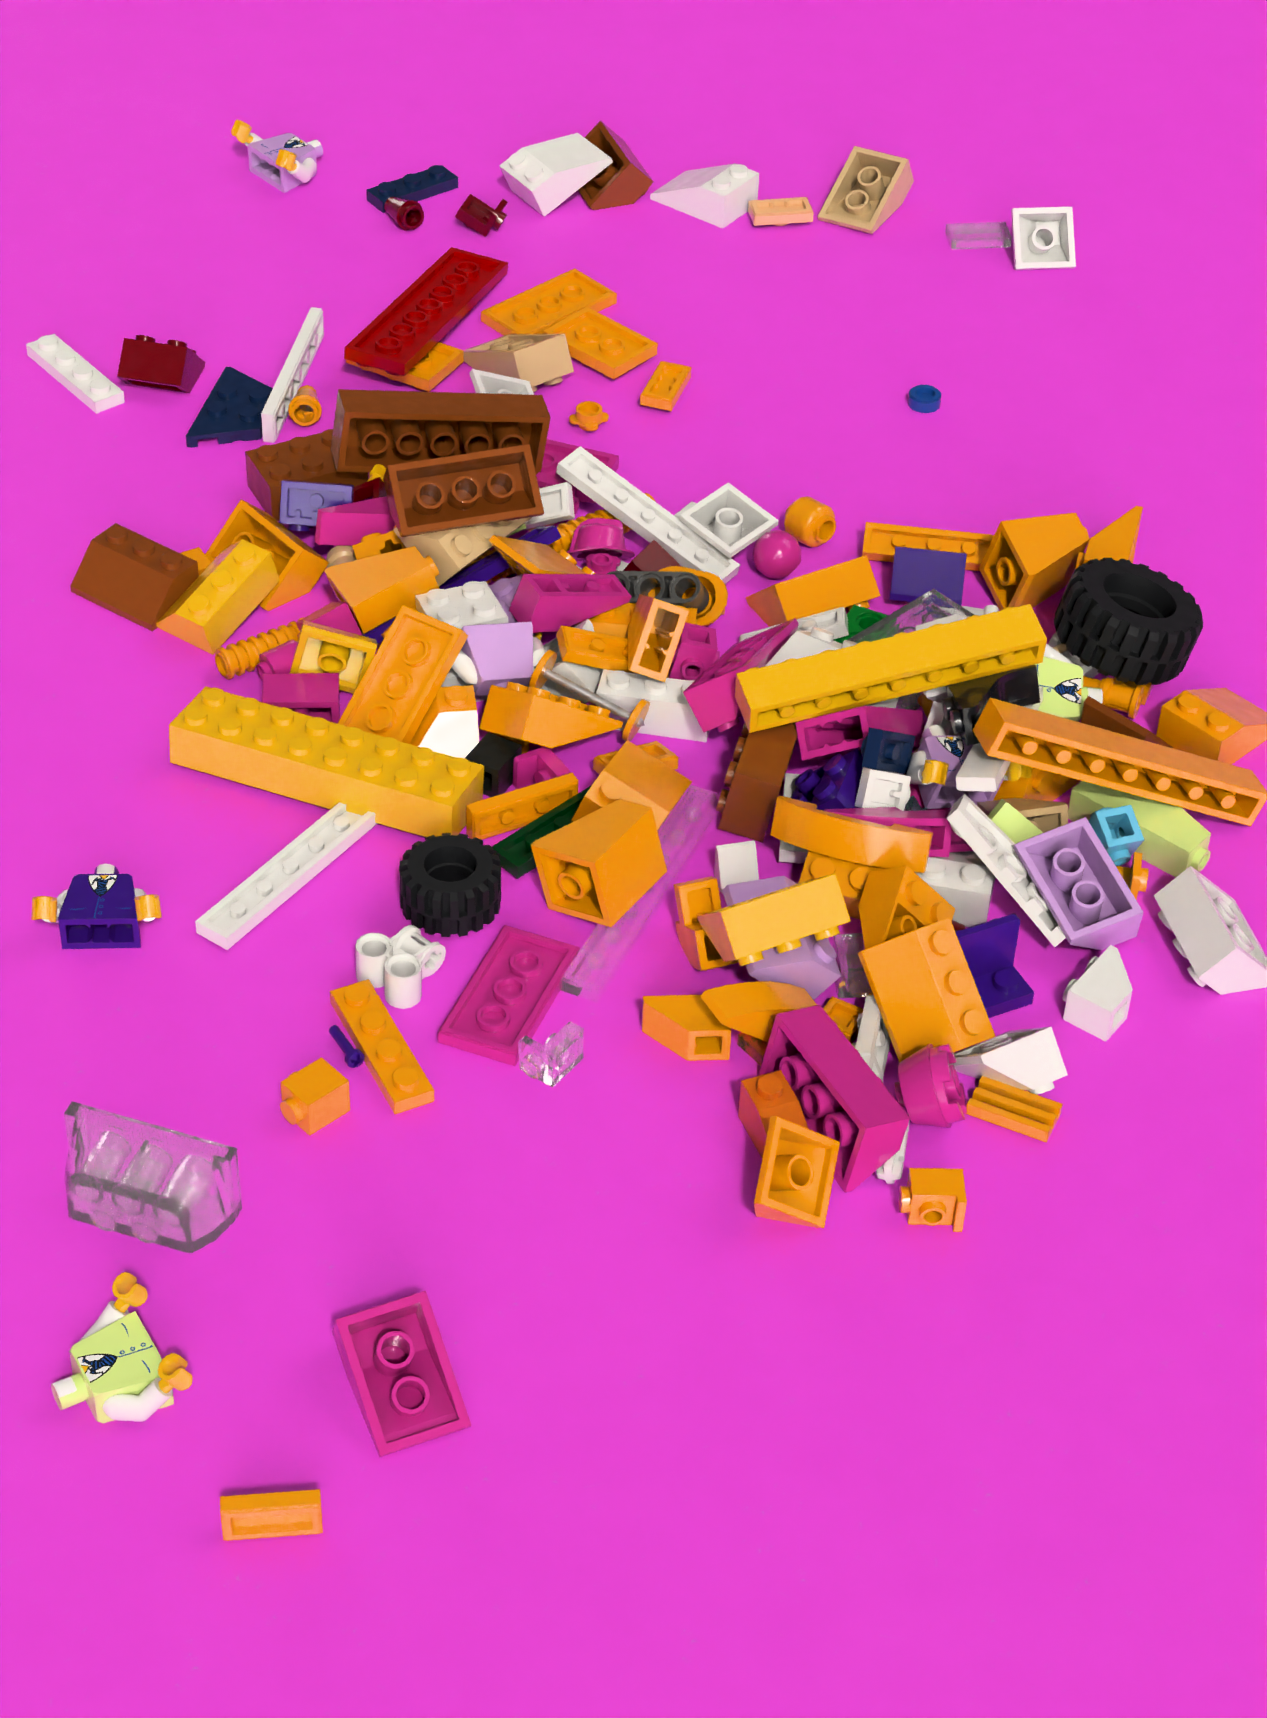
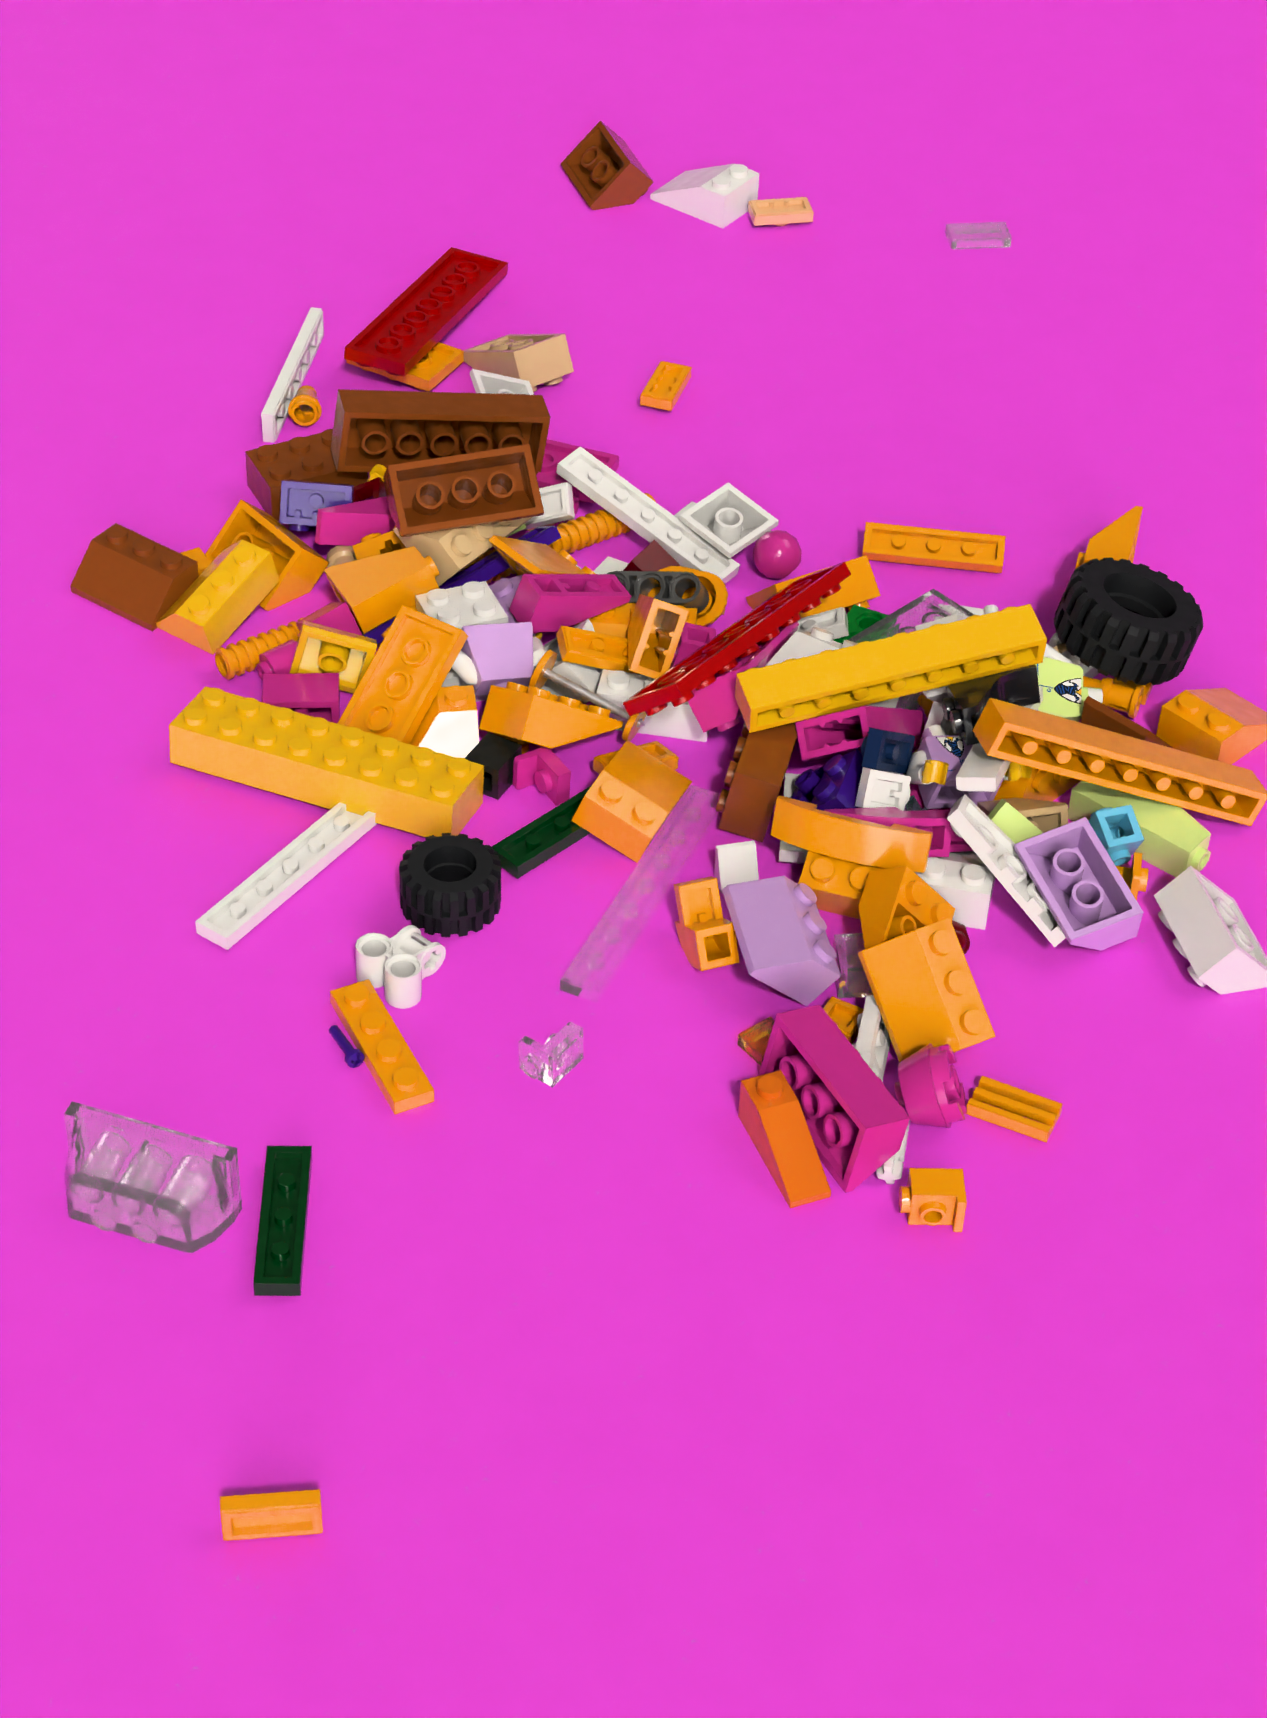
white plate [26,334,125,414] -> none
dark purple torso [31,863,162,949] -> none
torso [51,1272,192,1423] -> none
dark red slope [117,335,205,393] -> none
dark blue wing [186,366,273,448] -> none
torso [231,120,323,193] -> none
light orange brick [280,1057,350,1136] -> none
dark pink slope [332,1291,471,1457] -> none
dark blue plate [366,165,458,213] -> none
dark red cone [384,197,424,230] -> none
dark pink tile [438,925,580,1066] -> none
dark red bracket [455,194,508,237] -> none
light orange tile [466,772,579,840] -> none
light orange tile [481,268,617,336] -> none
white slope [499,133,613,217] -> none
light orange slope [531,799,667,927] -> none
light orange plate [543,307,658,379] -> none
dark pink piece [566,518,635,561] -> none
light orange plate [569,401,609,431] -> none
dark pink plate [586,553,621,574] -> none
light orange slope [642,995,731,1061] -> none
yellow slope [698,873,851,966] -> none
light orange slope [700,981,817,1042] -> none
light orange slope [754,1116,840,1228] -> none
light orange head [784,496,836,547] -> none
tan slope [817,146,914,234] -> none
dark purple slope [890,546,967,607] -> none
blue tile [908,385,942,413] -> none
white slope [949,1027,1068,1095] -> none
dark purple bracket [955,914,1034,1018] -> none
light orange slope [979,512,1090,611] -> none
white slope [1011,207,1076,270] -> none
white slope [1062,945,1133,1042] -> none
none -> dark green plate [253,1146,312,1296]
none -> red plate [623,562,851,716]

